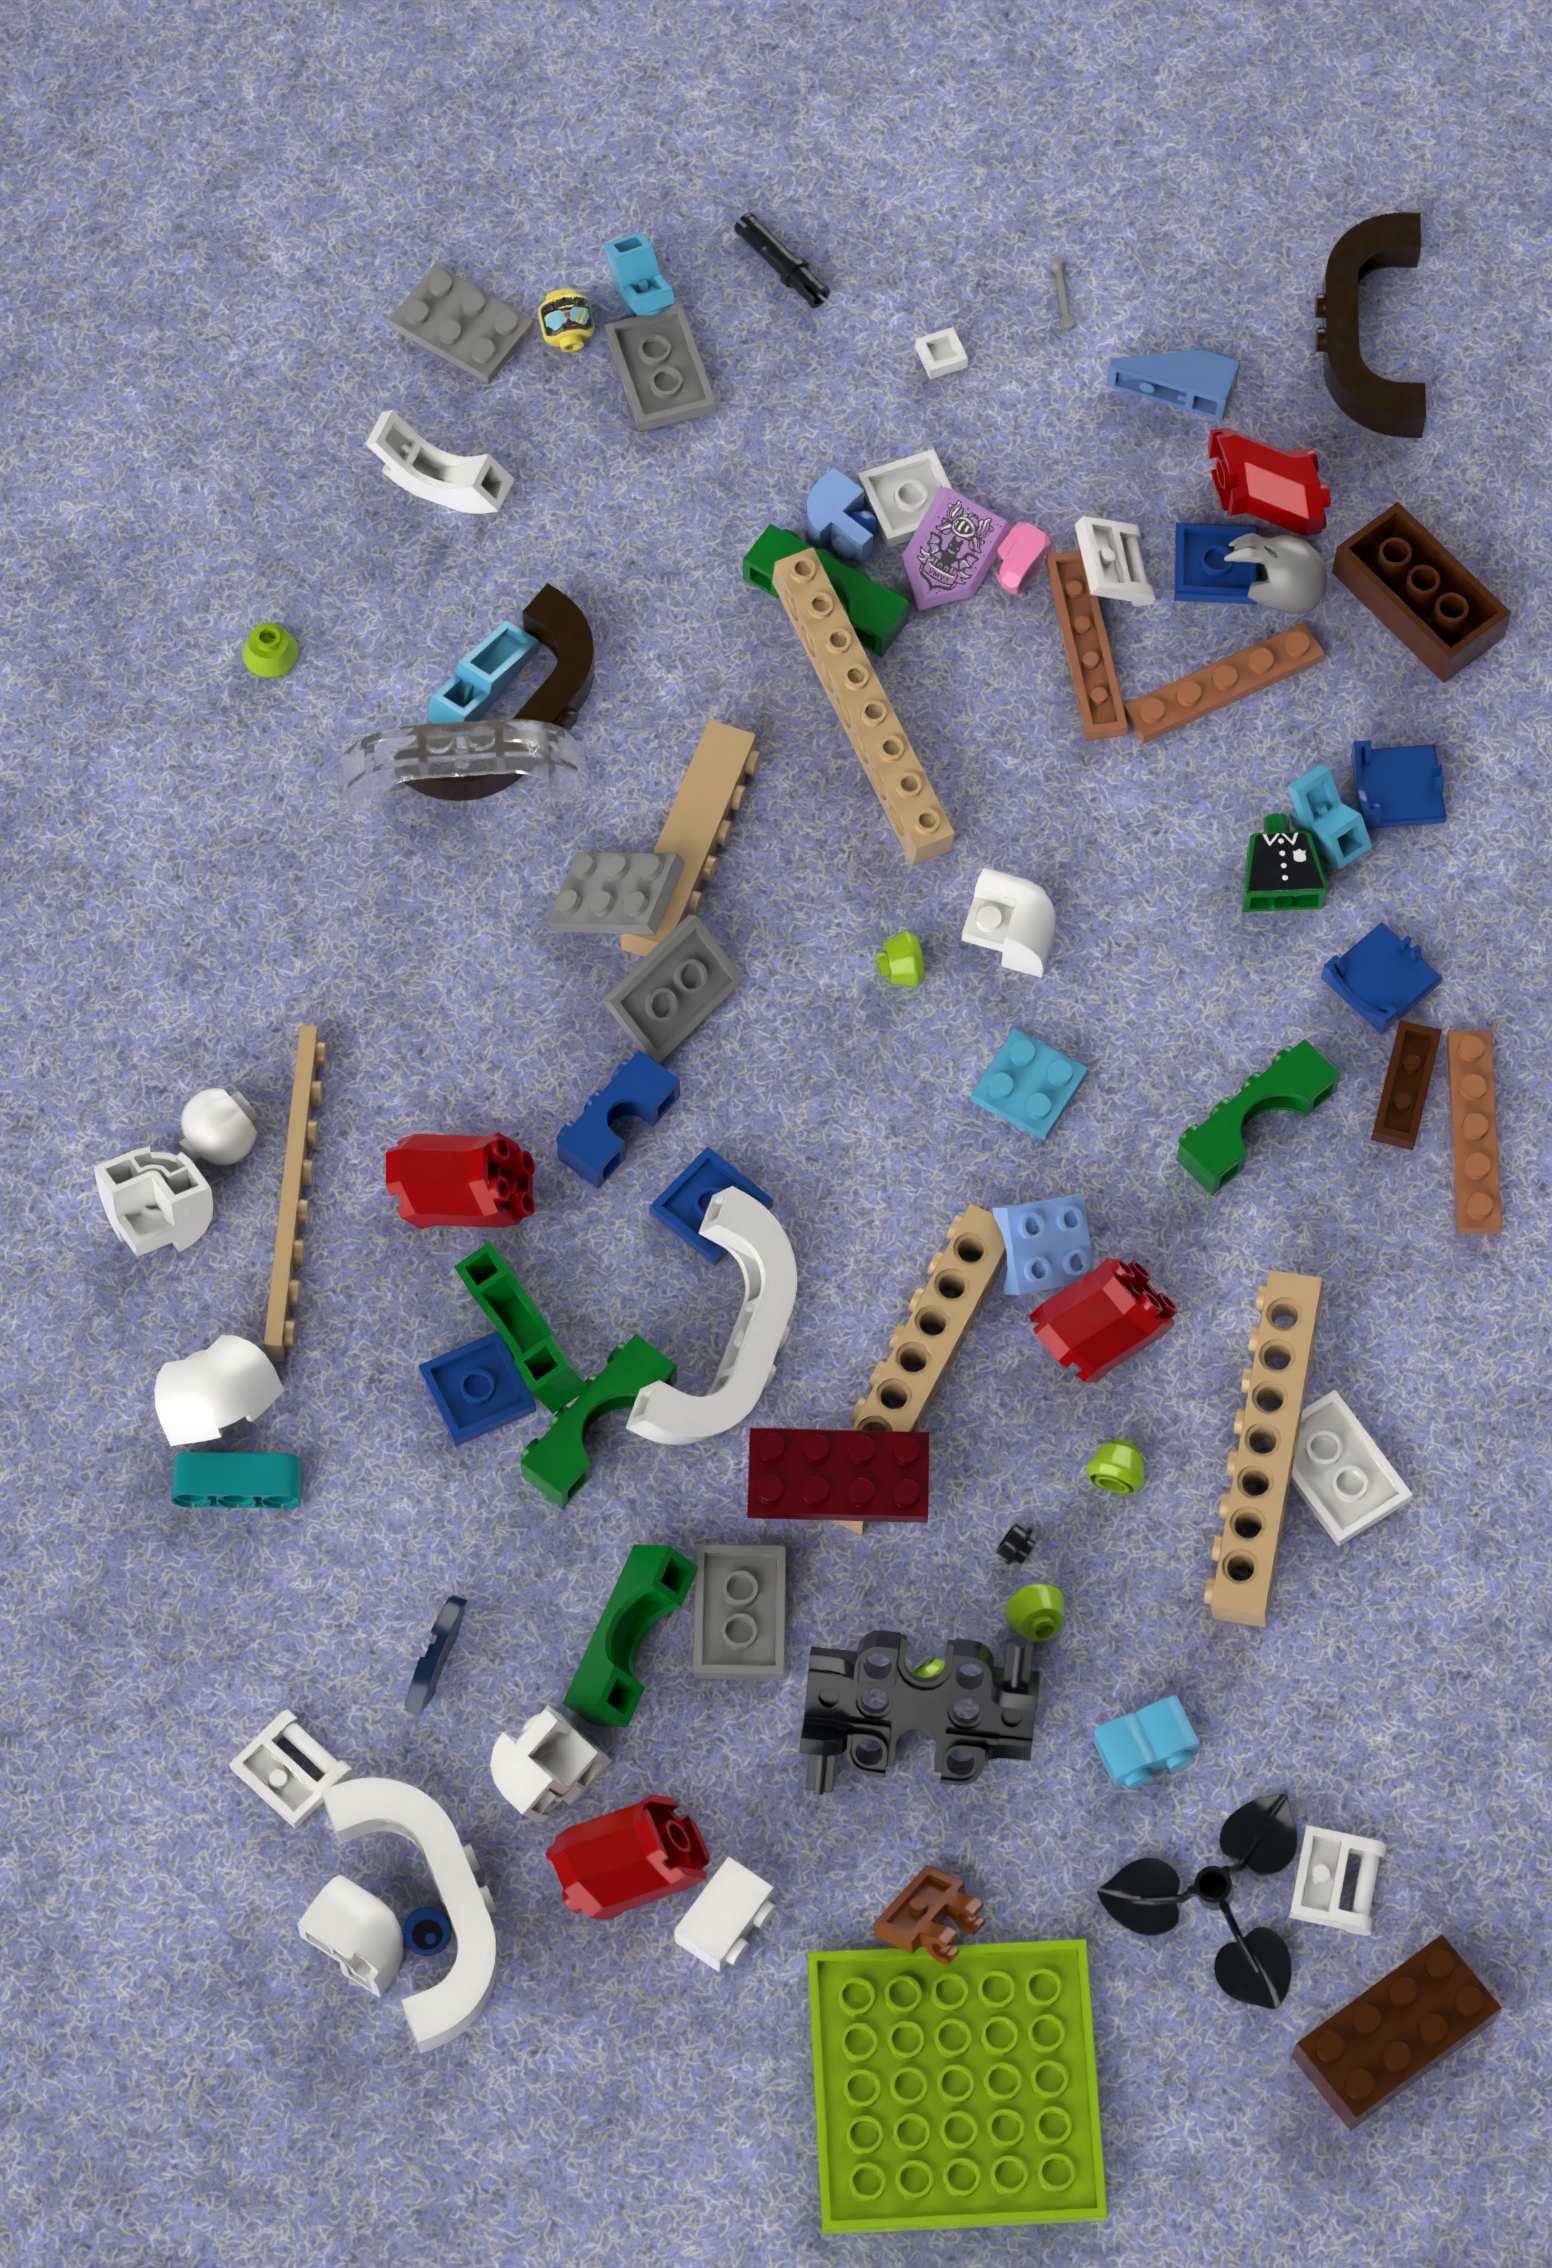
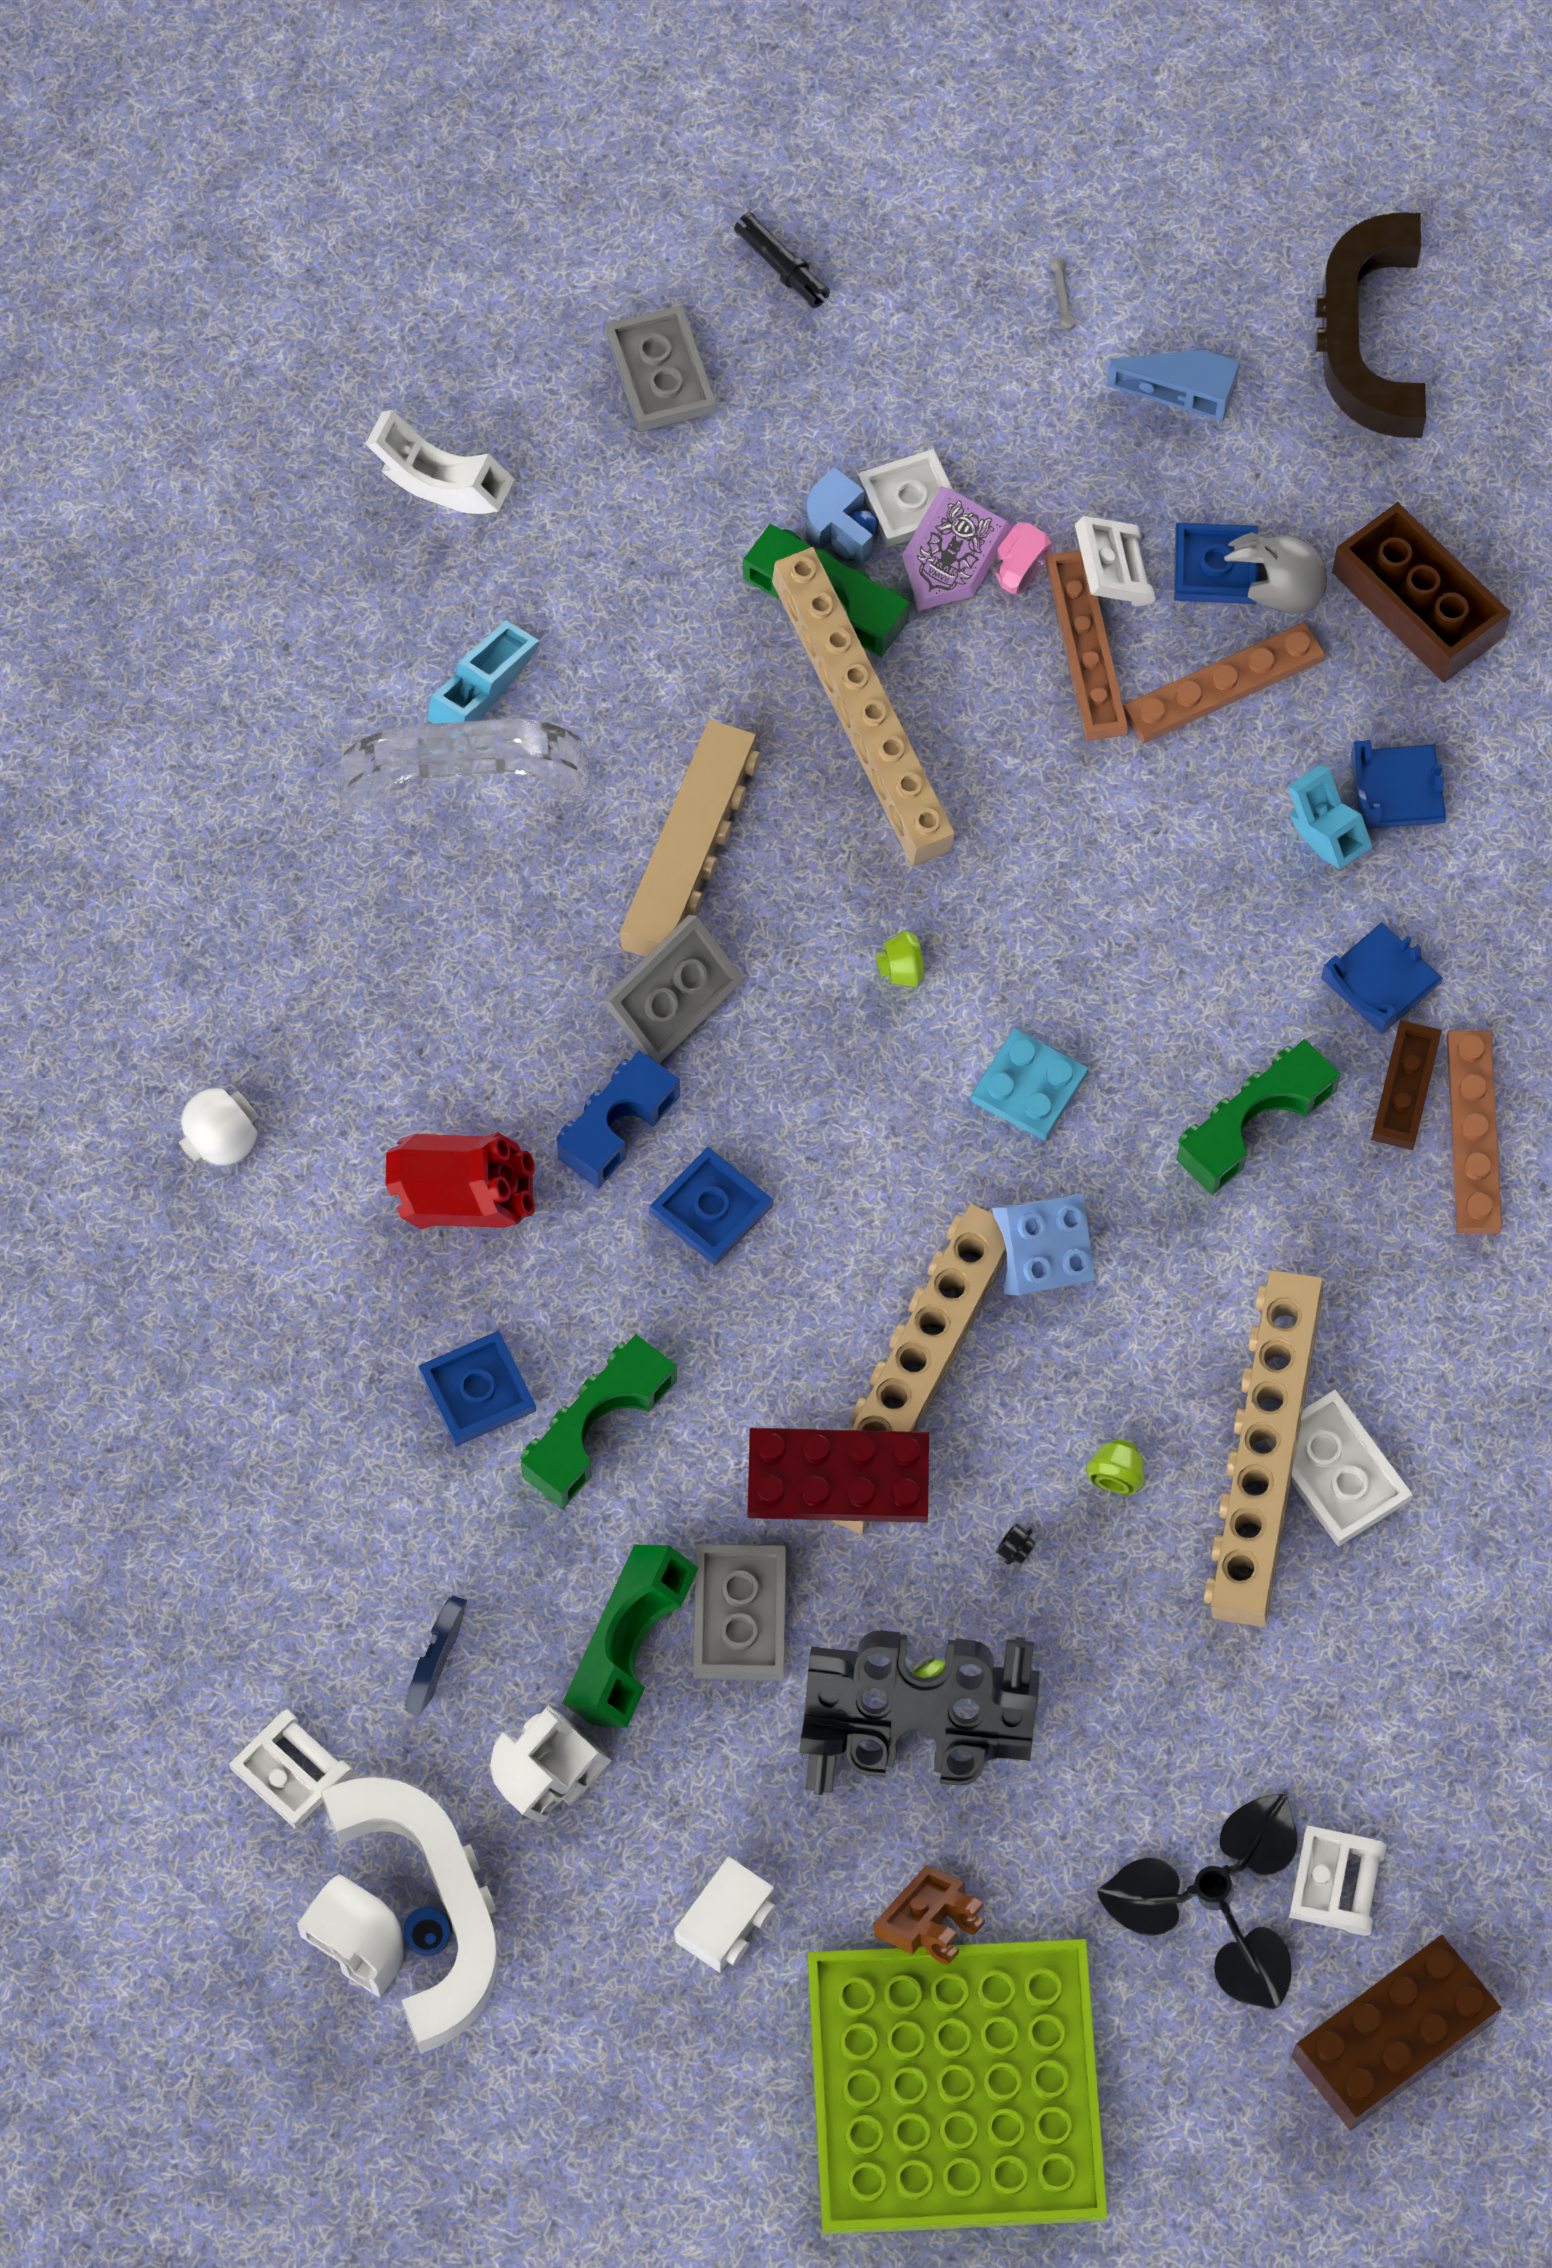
white brick [94,1146,214,1257] -> none
white brick [154,1335,284,1446] -> none
teal beam [171,1452,303,1509] -> none
lime cone [242,623,299,678] -> none
tan plate [264,1025,327,1362] -> none
light grey plate [389,264,535,384] -> none
dark brown arch [394,583,595,801] -> none
green arch [454,1241,589,1414] -> none
head [538,288,595,352] -> none
light grey plate [546,852,685,935] -> none
red brick [546,1794,710,1920] -> none
medium azure brick [603,232,675,316] -> none
white arch [626,1186,797,1445] -> none
white plate [915,327,968,380] -> none
white brick [961,867,1056,978] -> none
lime cone [1005,1583,1065,1642] -> none
red brick [1029,1258,1178,1383] -> none
medium azure brick [1092,1695,1200,1789] -> none
red brick [1208,427,1331,537] -> none
torso [1242,813,1327,912] -> none

